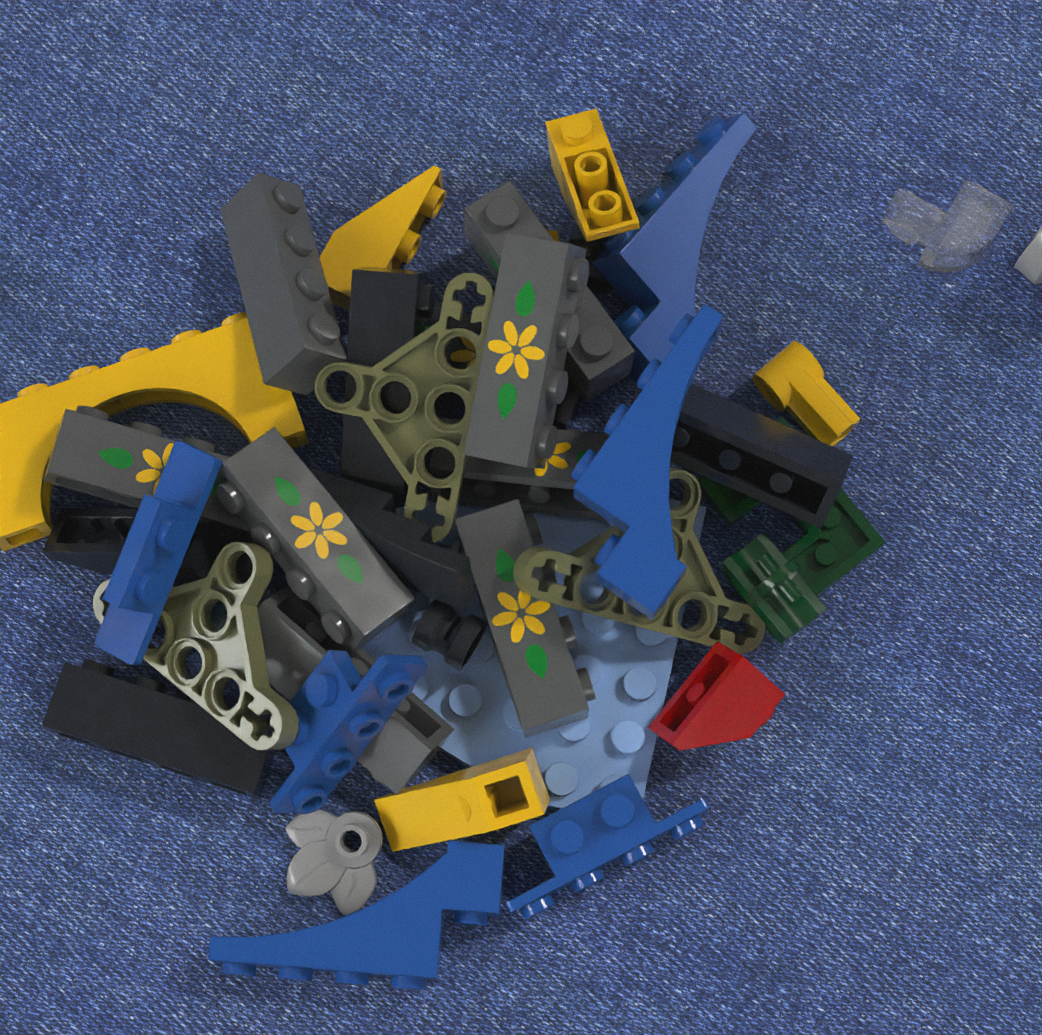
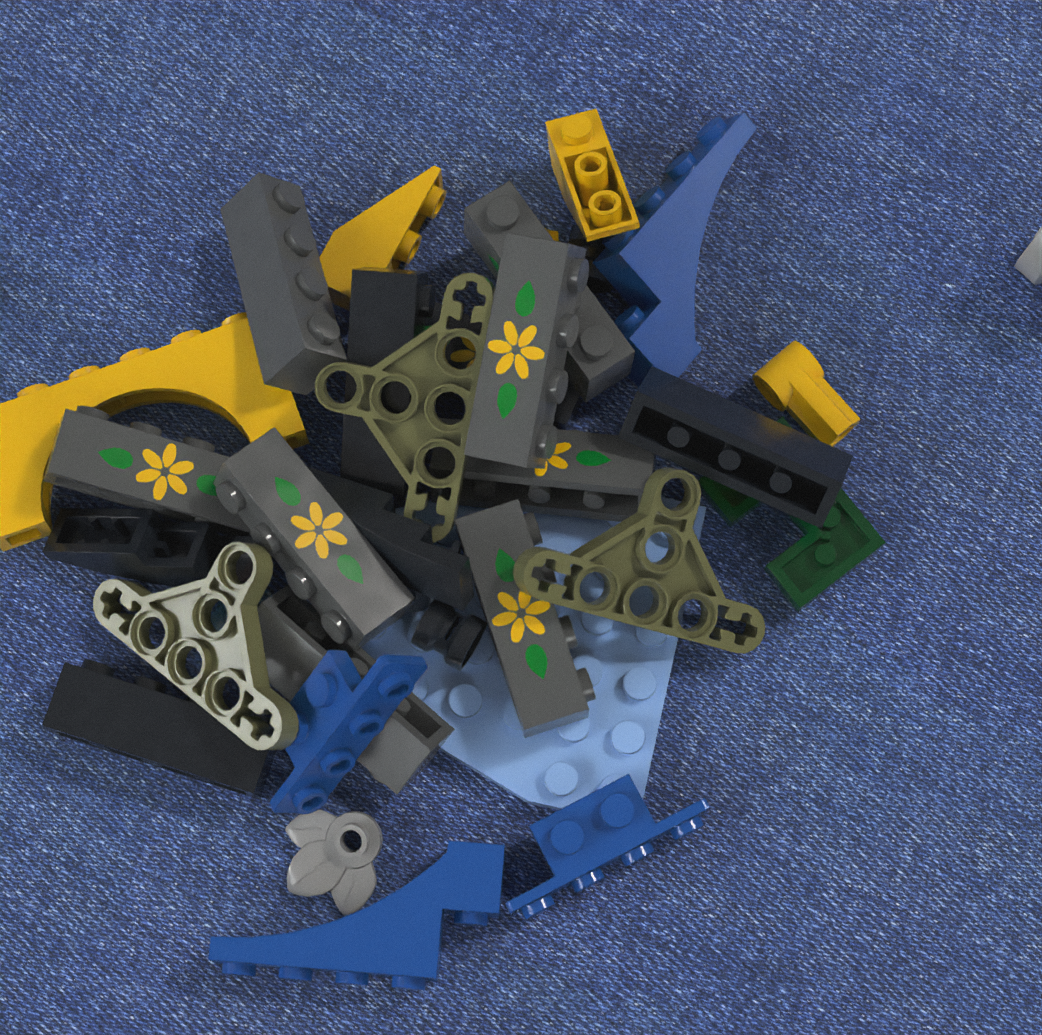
blue bracket [95,440,222,666] -> none
yellow slope [374,747,550,852] -> none
blue arch [571,303,723,620] -> none
red slope [648,641,785,751] -> none
dark green hips [719,532,827,644] -> none
clear brick [882,179,1014,273] -> none

